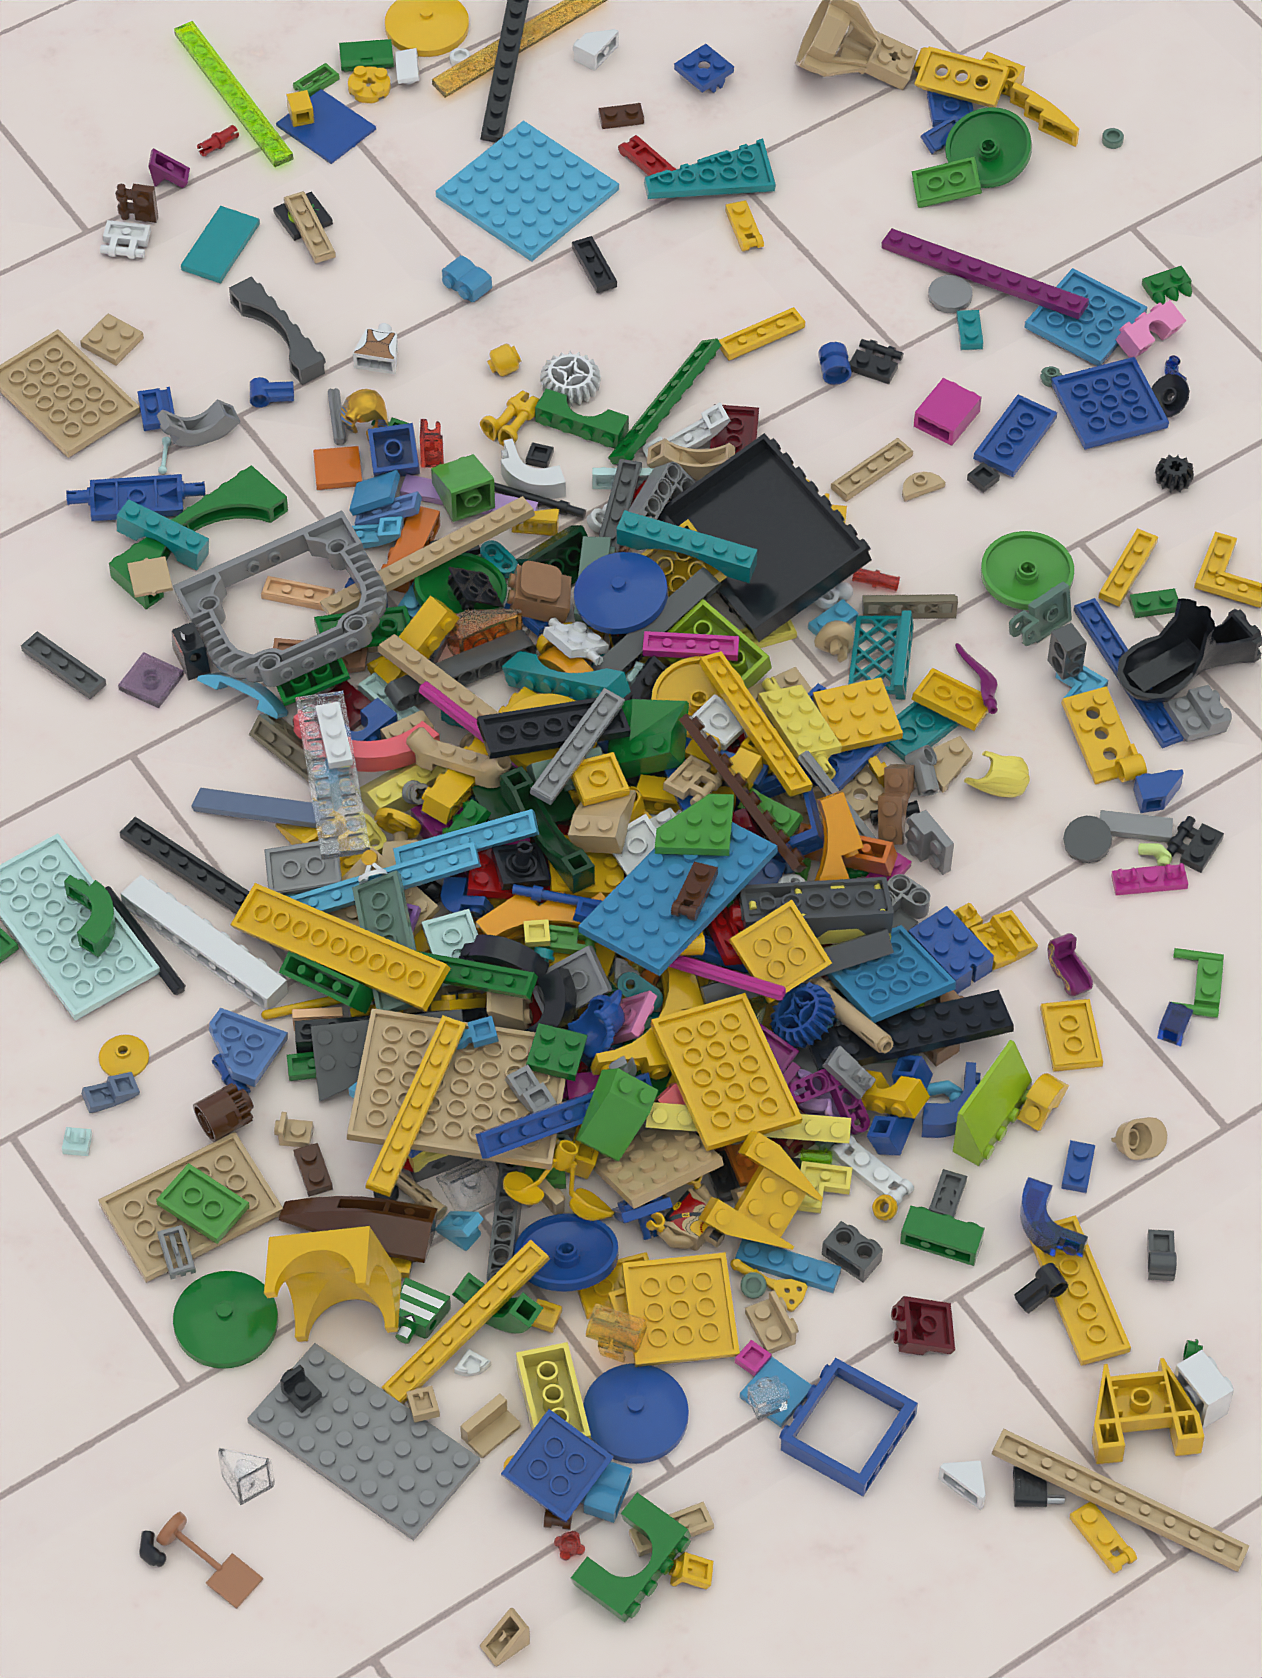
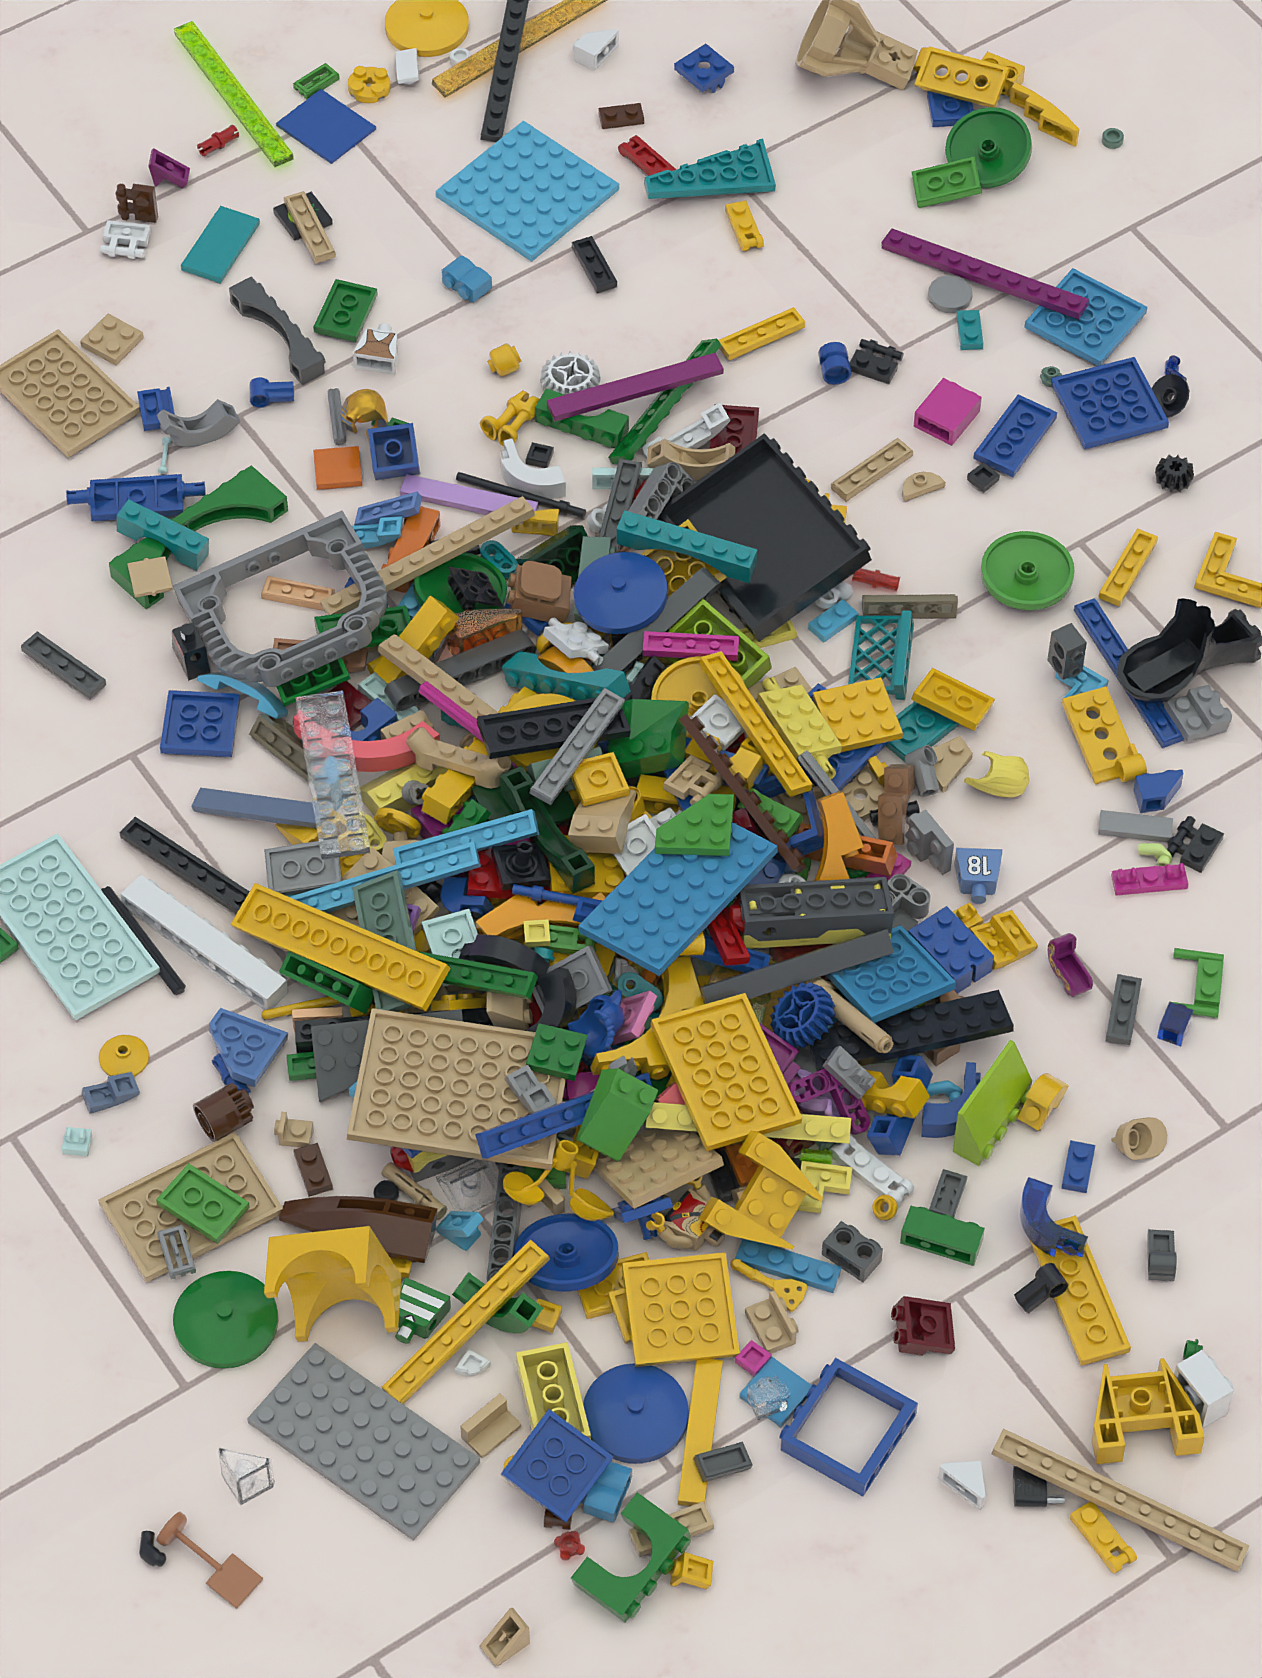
green arch [64,875,116,958] -> none
clear purple plate [118,652,184,708] -> none
black bracket [280,1365,322,1413] -> none
yellow brick [286,90,314,127] -> none
white plate [315,702,353,769] -> none
green piece [339,39,394,72] -> none
dark azure tile [349,470,400,516] -> none
piece [358,850,388,884] -> none
yellow tile [365,1015,466,1197] -> none
tan bracket [406,1386,440,1423] -> none
clear red hinge [420,419,444,468] -> none
bright green slope [431,454,495,522] -> none
dark azure plate [456,1016,499,1050] -> none
clear yellow piece [586,1304,647,1363] -> none
dark pink axle [669,956,786,1001] -> none
reddish brown plate [671,862,718,921] -> none
yellow plate [729,900,832,1004] -> none
sand green tile [740,1272,767,1298] -> none
tan piece [814,620,854,662] -> none
blue tile [920,115,959,154] -> none
magenta piece [955,643,998,714] -> none
sand green plate [1009,582,1072,646] -> none
yellow tile [1040,999,1103,1072] -> none
dark grey tile [1063,815,1112,863] -> none
bright pink arch [1115,300,1186,358] -> none
green plate [1129,588,1178,618] -> none
green plate [1142,266,1192,305] -> none
none -> blue plate [160,690,240,757]
none -> green plate [313,279,378,342]
none -> magenta tile [547,353,724,422]
none -> yellow tile [678,1359,723,1506]
none -> dark grey tile [693,1442,753,1482]
none -> medium blue torso [954,848,1002,904]
none -> dark grey plate [1105,974,1142,1046]

